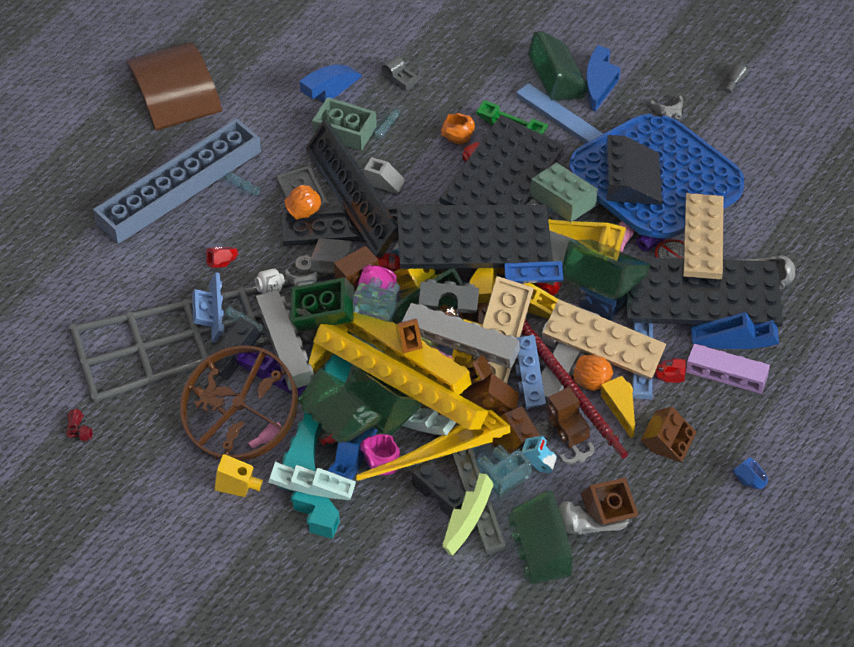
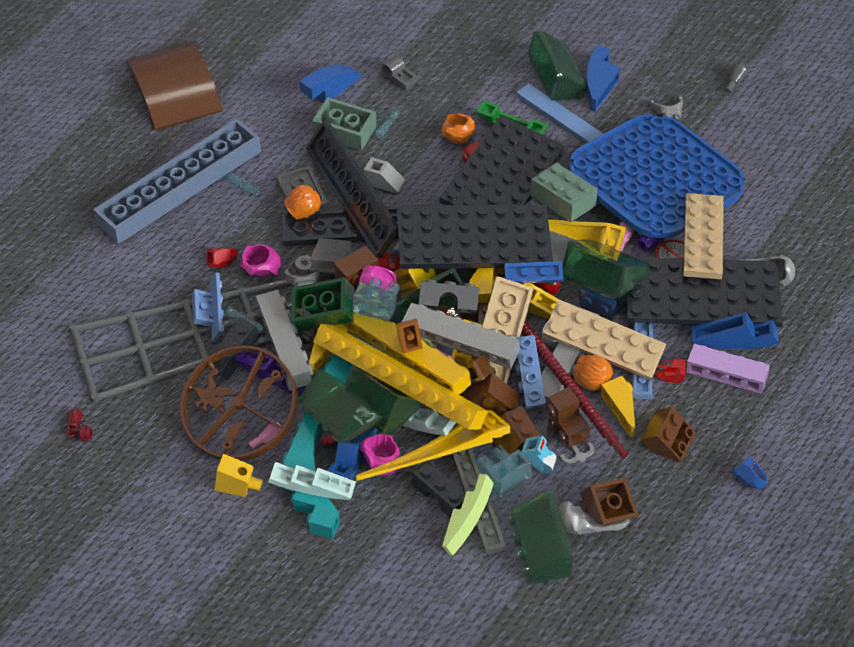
white head [255,269,285,294] -> none
black slope [604,135,662,205] -> none
none -> dark pink helmet [239,244,281,277]

